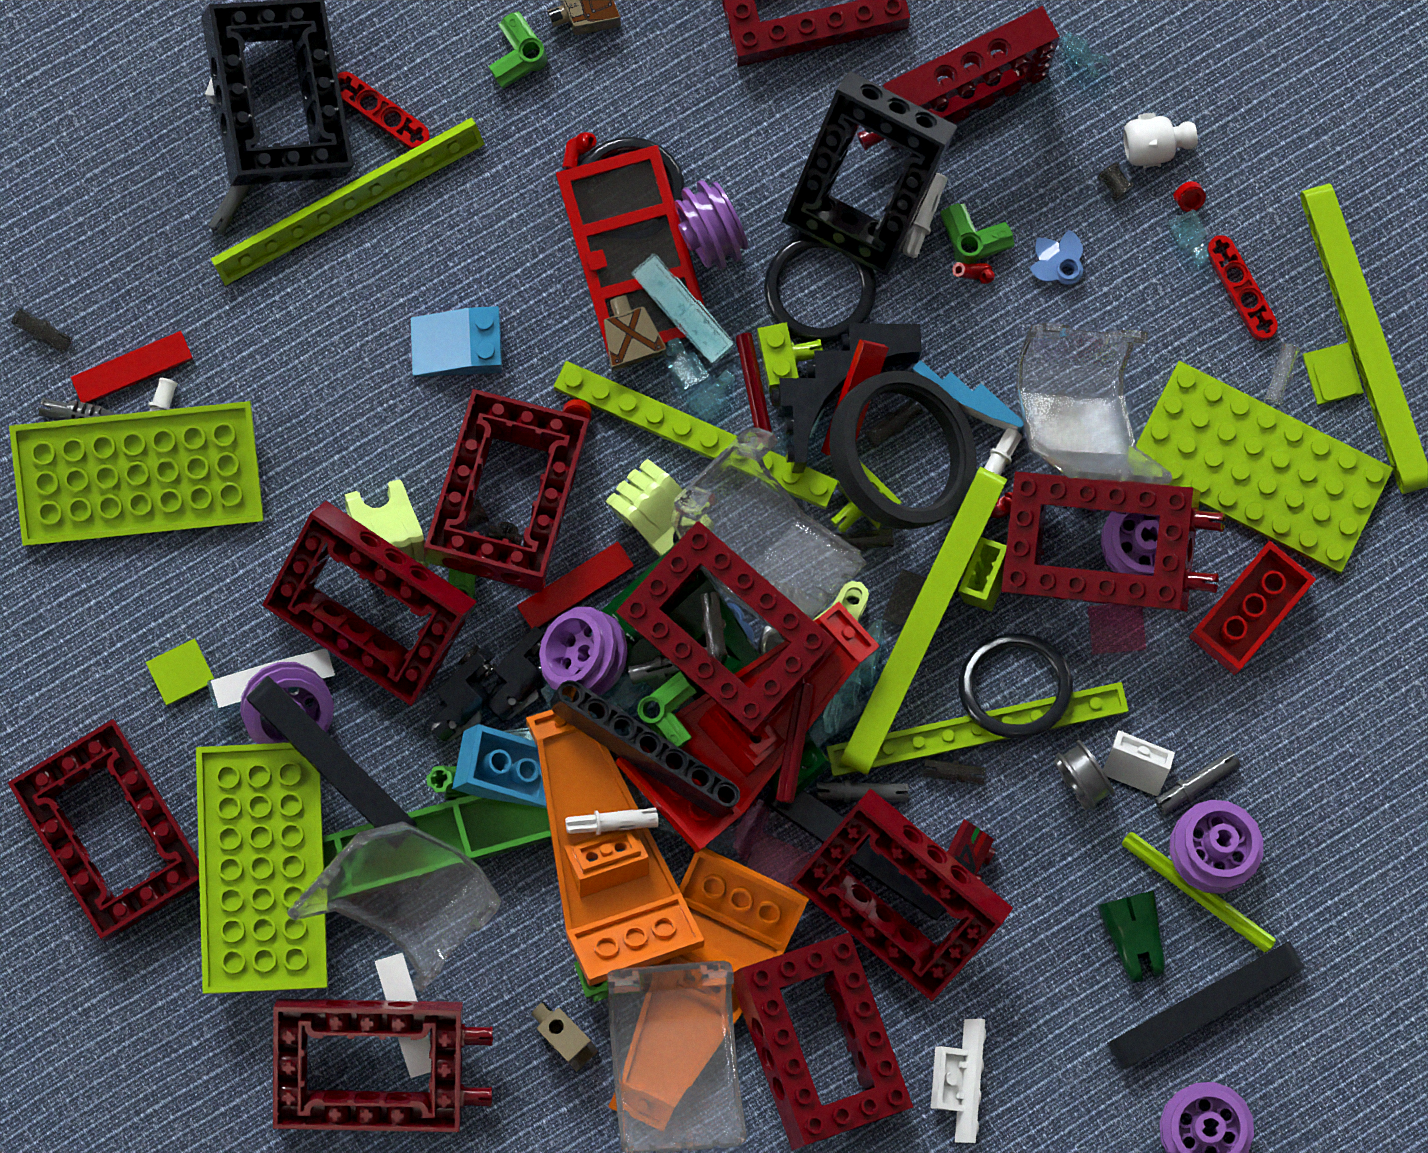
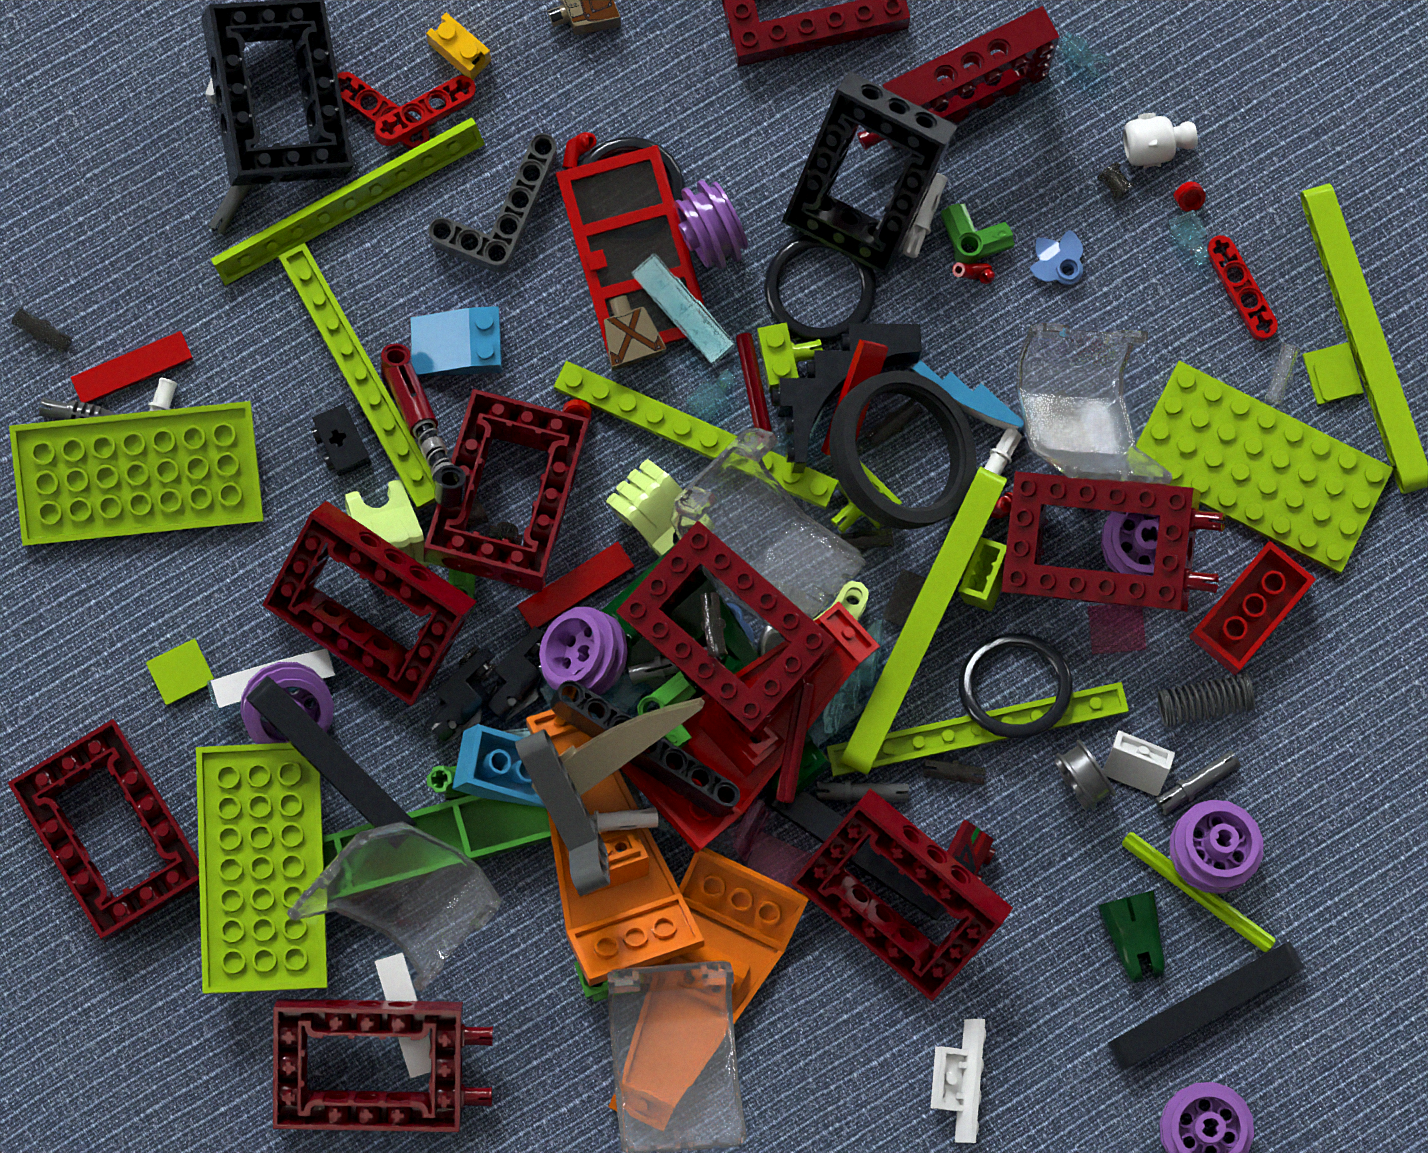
bright green piece [488,11,548,89] -> none
dark tan torso [531,1002,598,1072] -> none
clear light blue plate [663,337,710,393] -> none
dark red brick [729,932,913,1151] -> none
none -> lime plate [278,243,436,510]
none -> black brick [310,403,371,477]
none -> red beam [374,75,476,146]
none -> piece [380,343,466,508]
none -> yellow brick [426,12,491,80]
none -> dark grey beam [428,133,557,273]
none -> dark grey beam [515,729,611,897]
none -> dark tan slope [531,698,705,800]
none -> dark grey piece [1157,672,1255,728]

